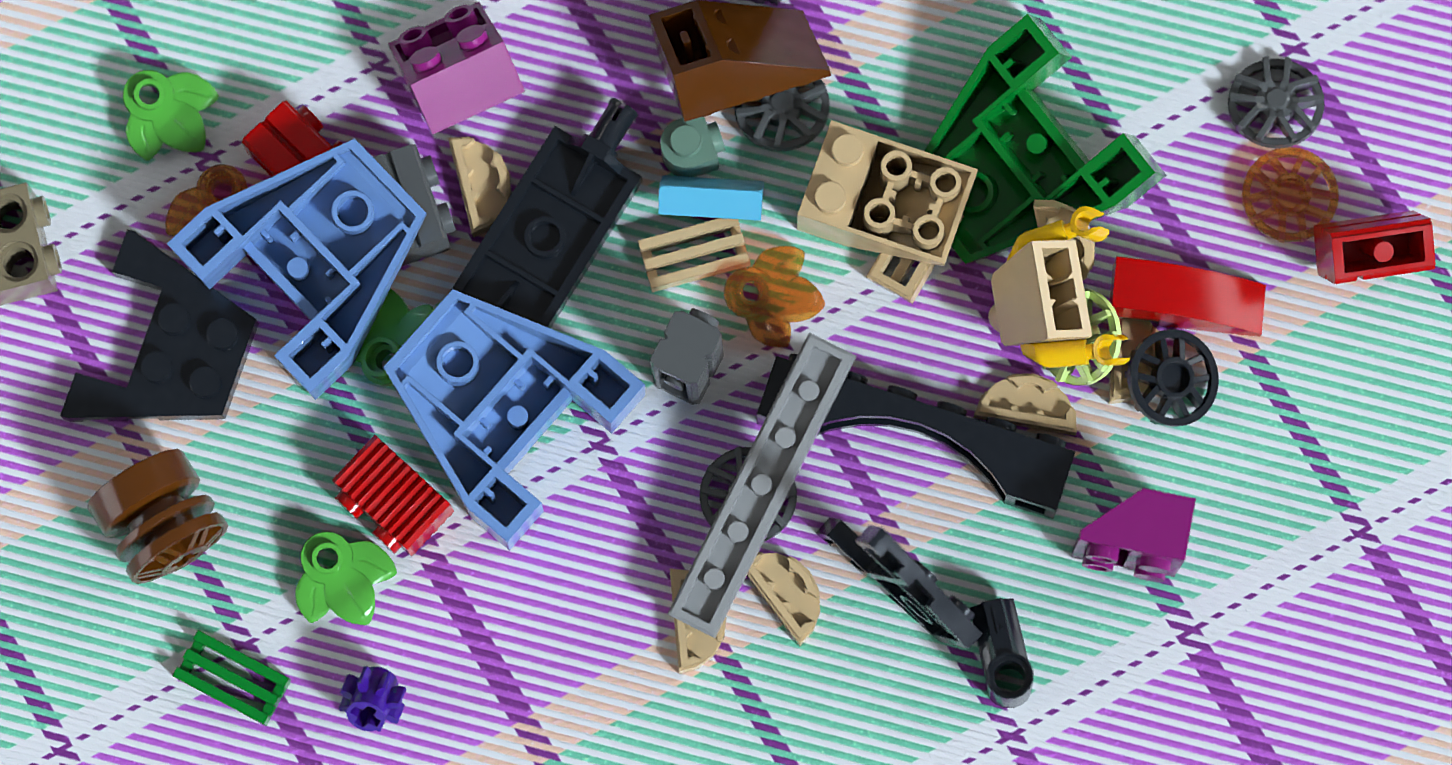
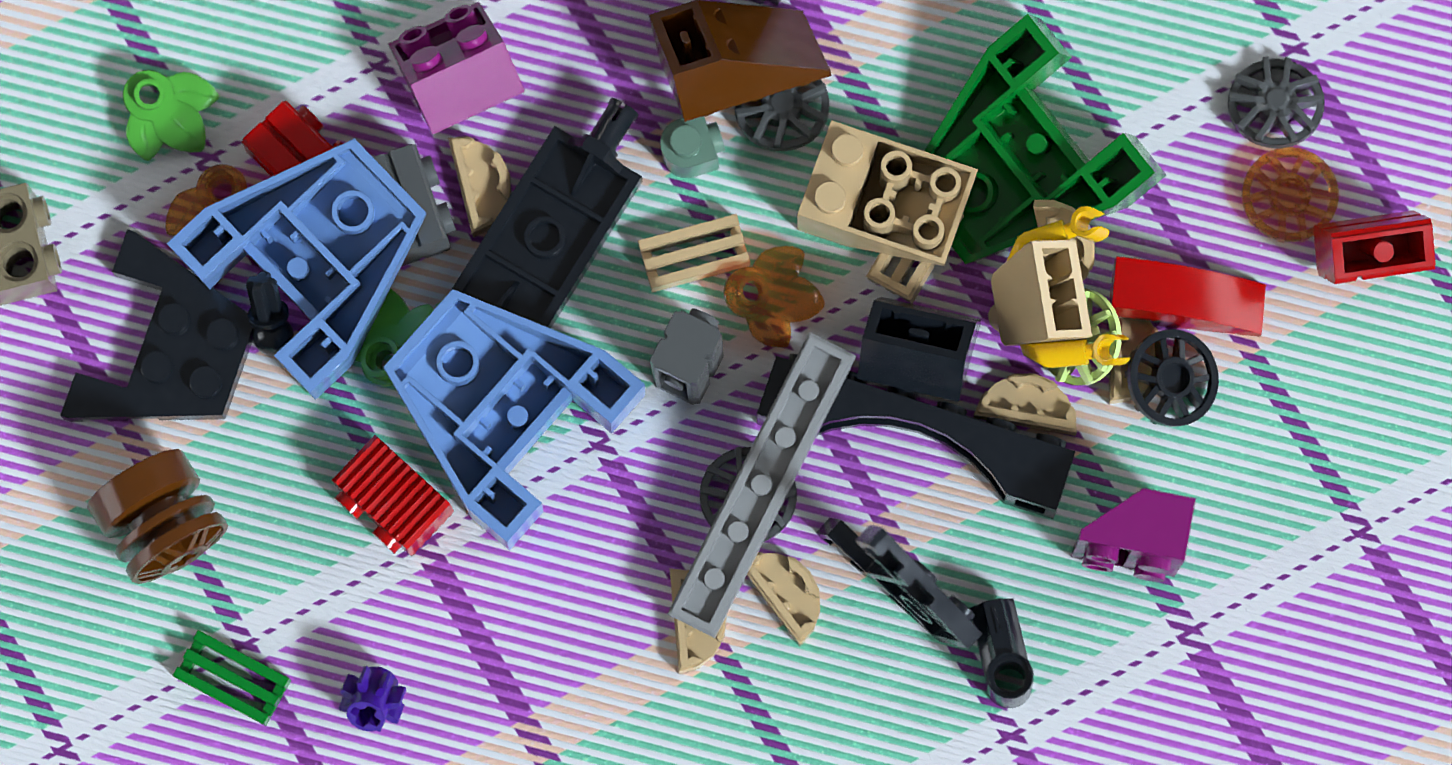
bright green plate [295,531,397,625] -> none
medium azure slope [658,175,764,221] -> none
none -> black axle [246,271,294,356]
none -> black slope [857,297,981,402]

